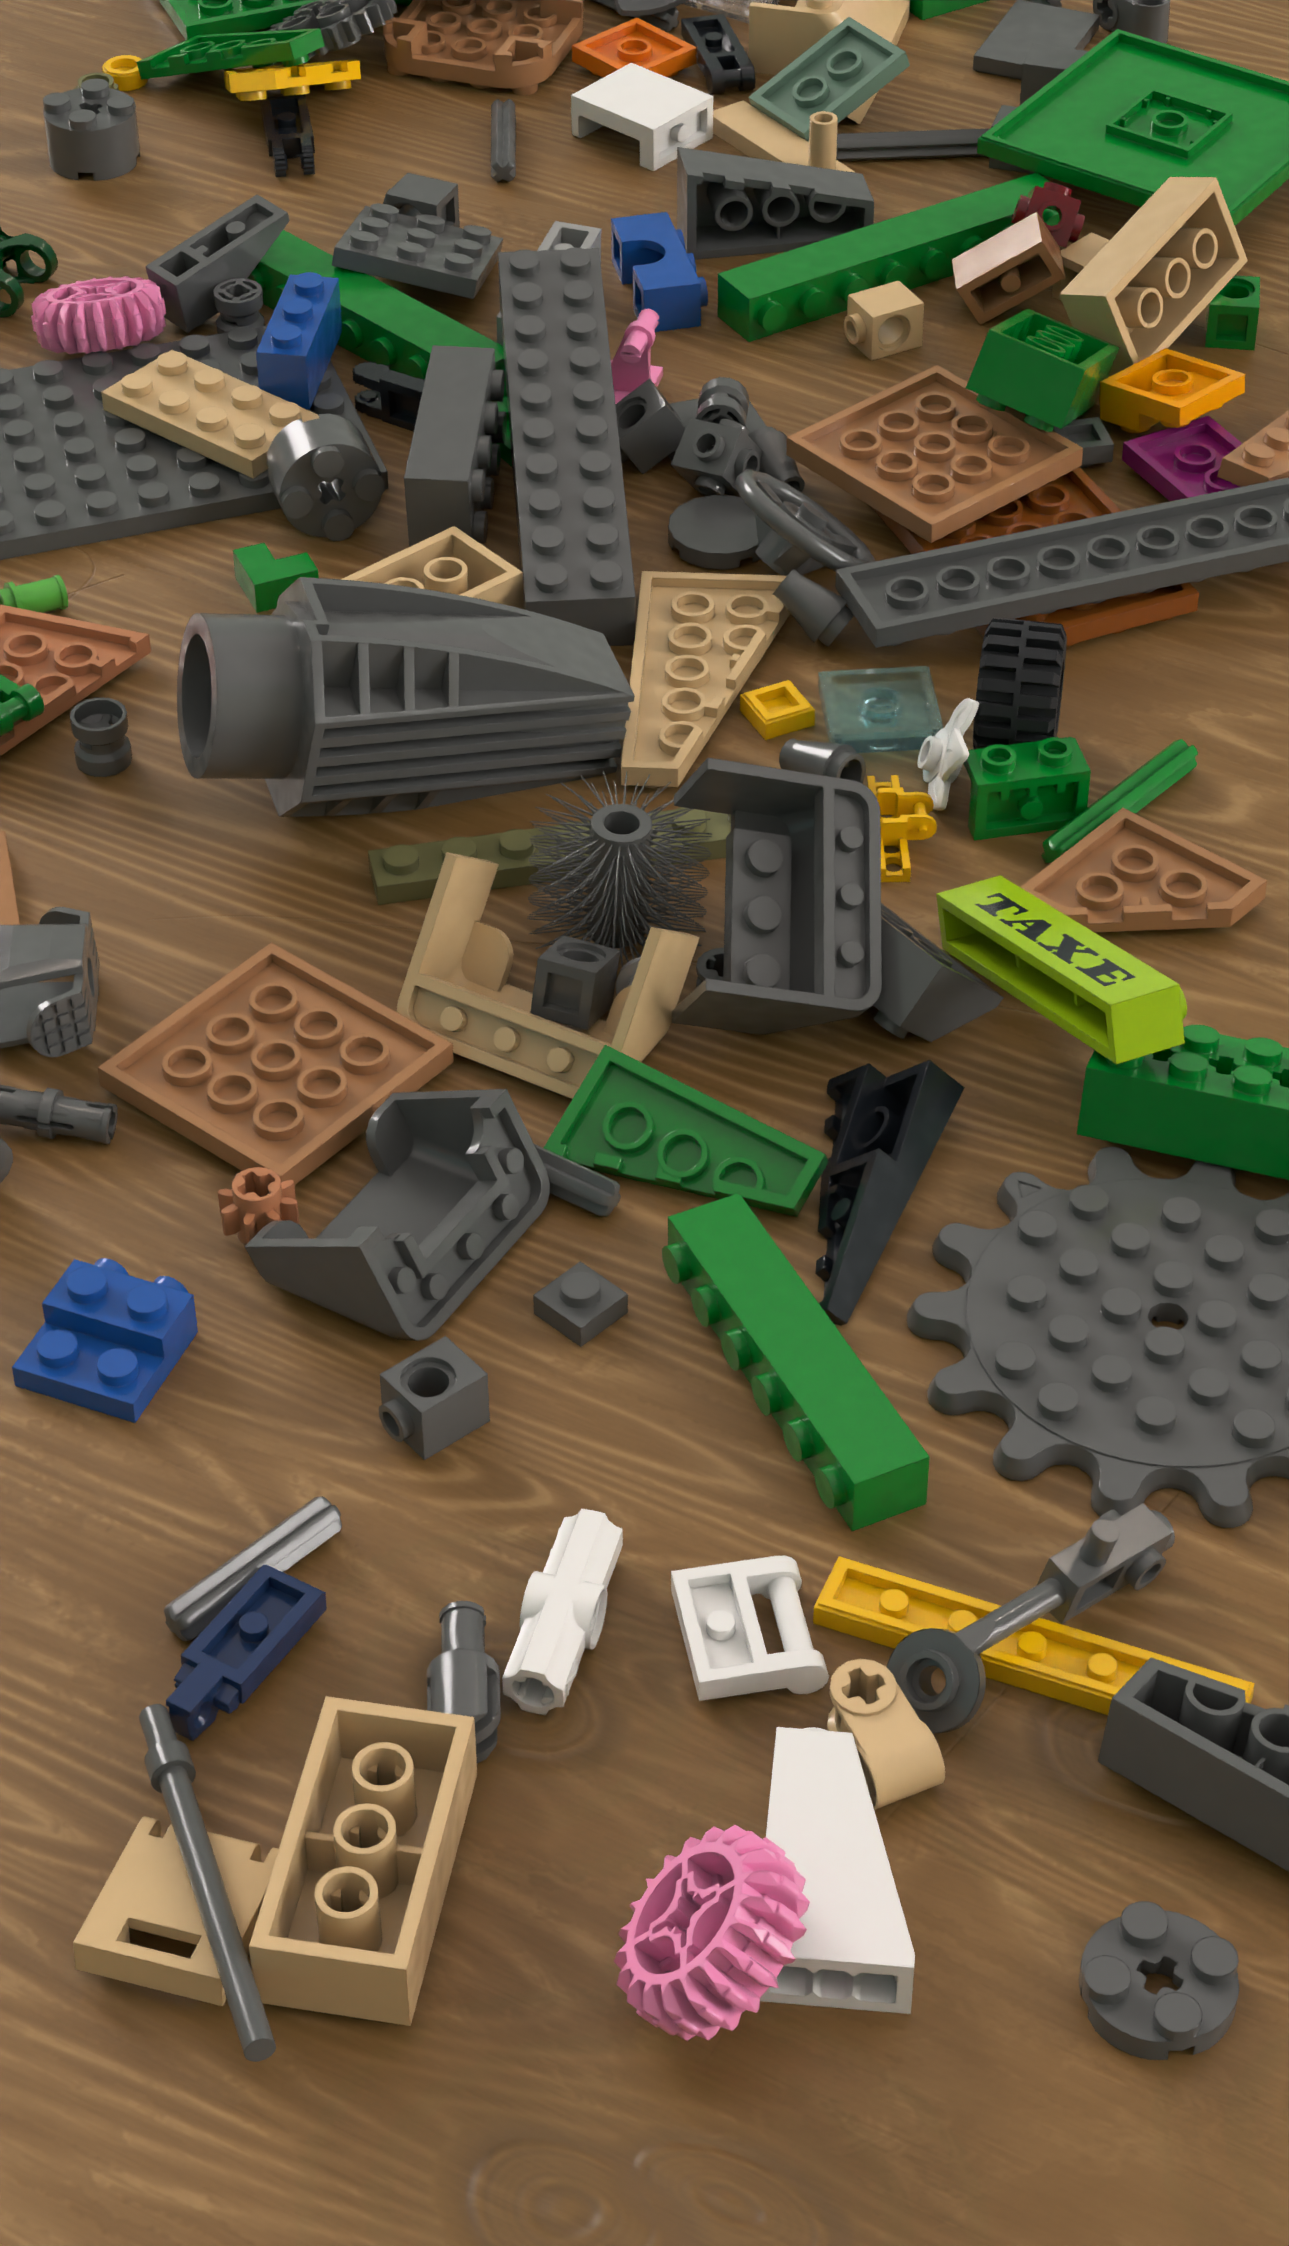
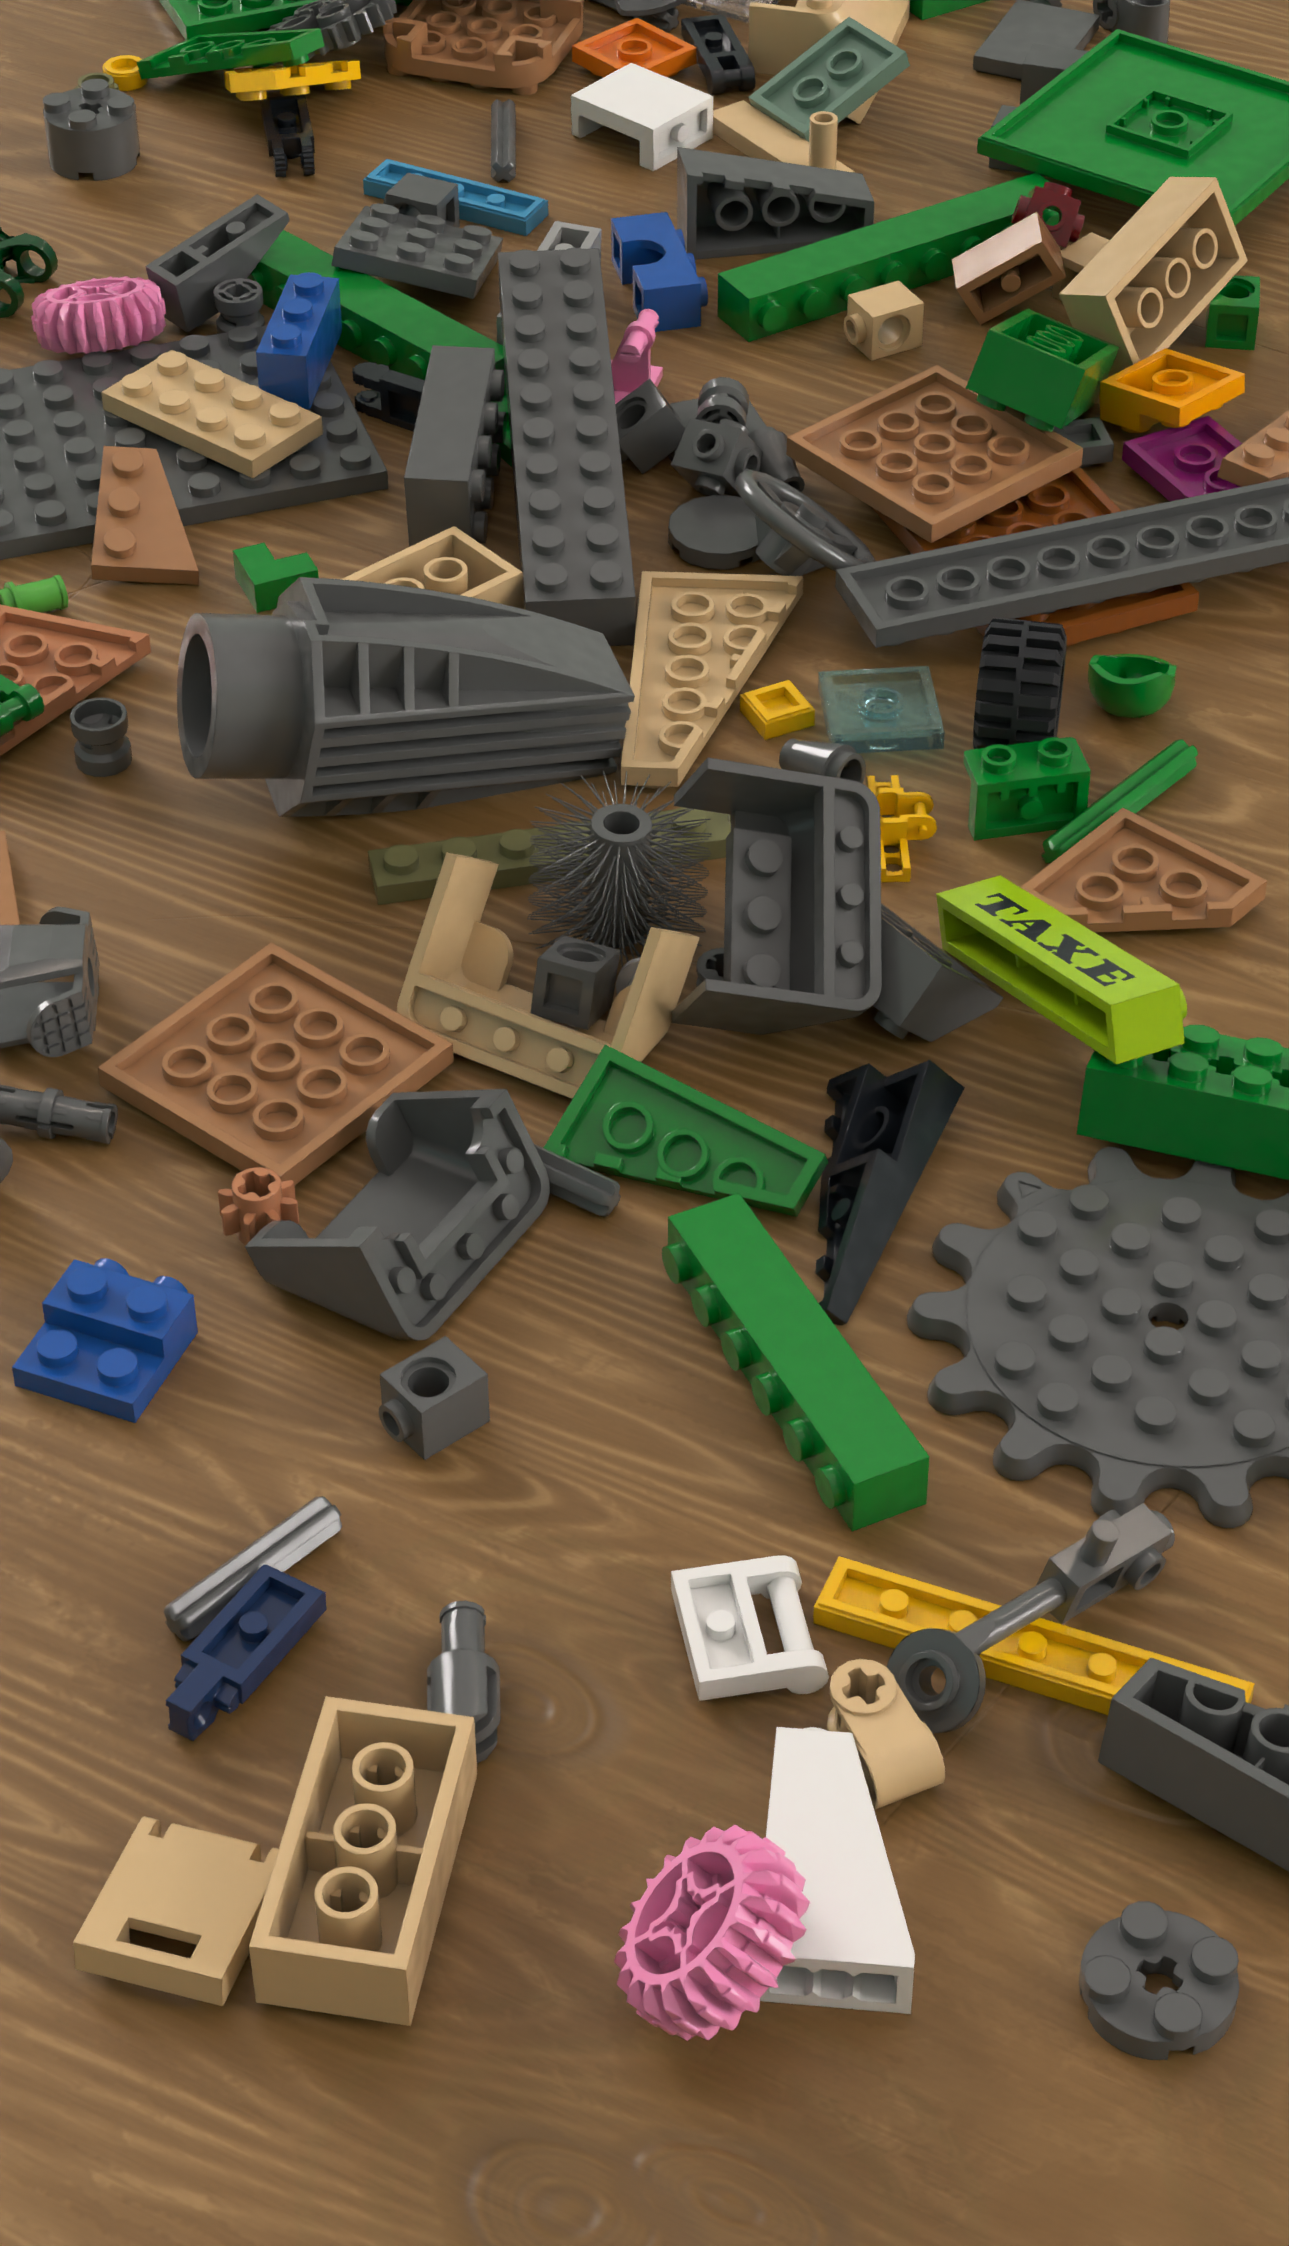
dark grey bar [139,1704,276,2062] -> none
dark grey brick [267,413,385,541] -> none
white piece [502,1509,623,1715] -> none
dark grey plate [533,1261,628,1347] -> none
dark grey cone [773,569,854,647] -> none
dark grey axle [836,128,990,162] -> none
white plate [917,698,979,811] -> none
none -> medium nougat wing [91,446,199,585]
none -> dark azure tile [363,159,549,236]
none -> green helmet [1088,654,1177,719]

